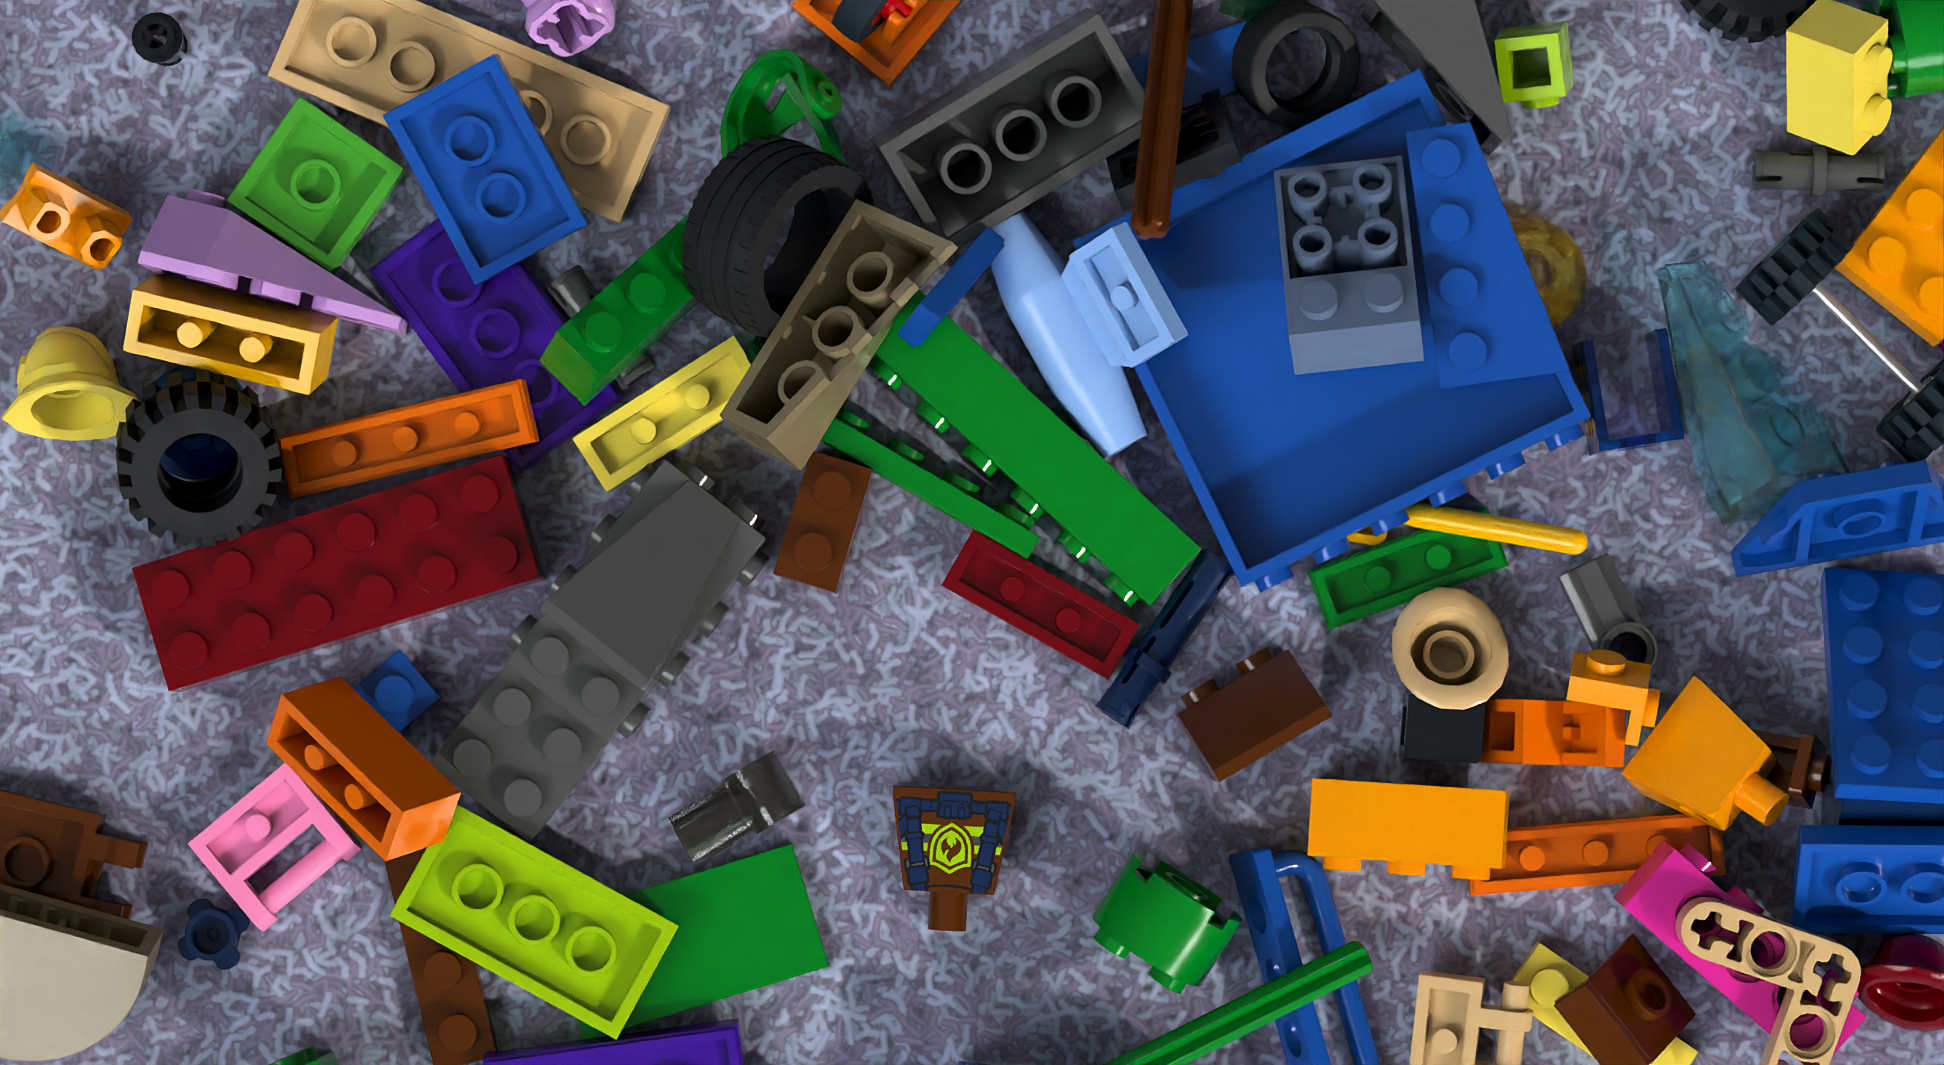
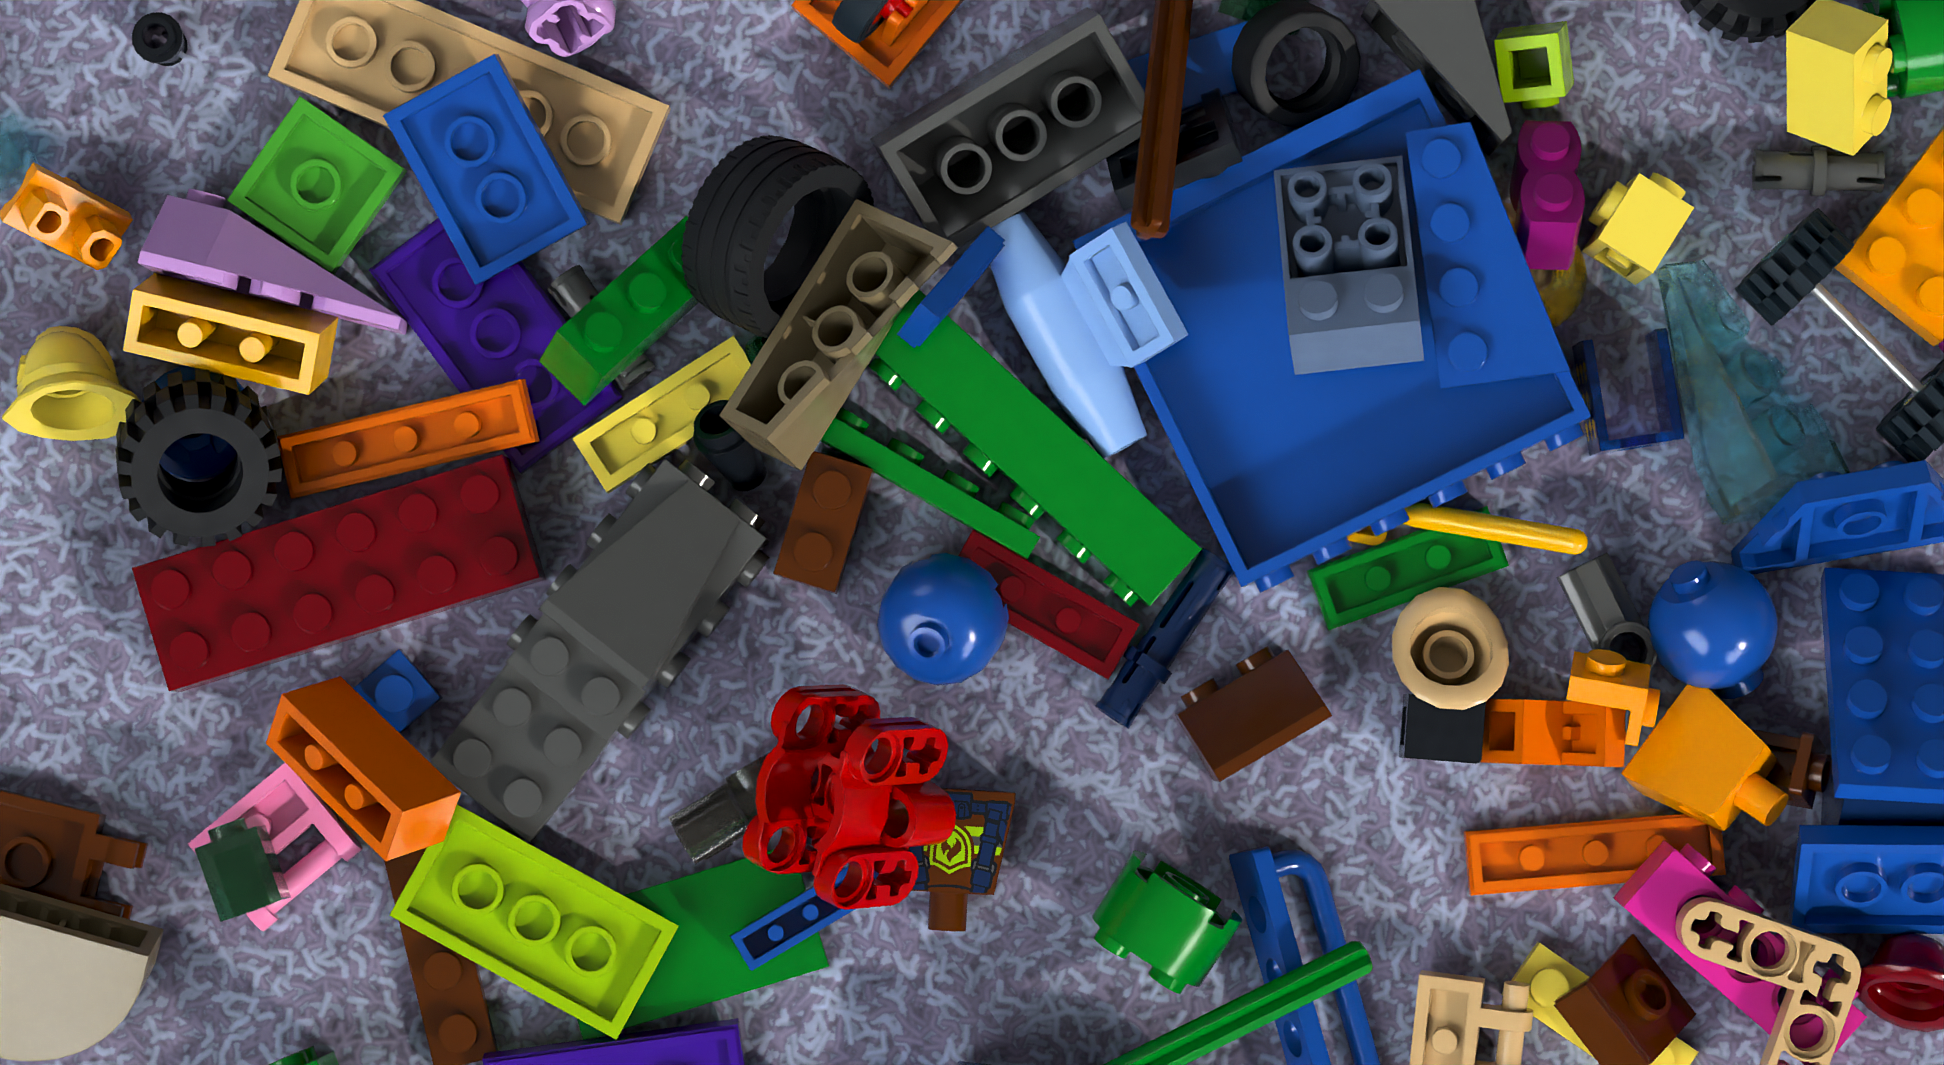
dark blue plate [178,898,250,970] -> none
green helmet [720,49,854,169] -> none
light orange brick [1307,778,1509,880] -> none
none -> clear green brick [195,818,291,922]
none -> black cone [693,400,767,491]
none -> blue piece [729,865,879,971]
none -> red piece [742,684,956,910]
none -> blue cylinder [877,553,1009,686]
none -> magenta brick [1509,120,1585,270]
none -> light yellow brick [1582,172,1694,285]
none -> blue brick [1648,560,1778,699]

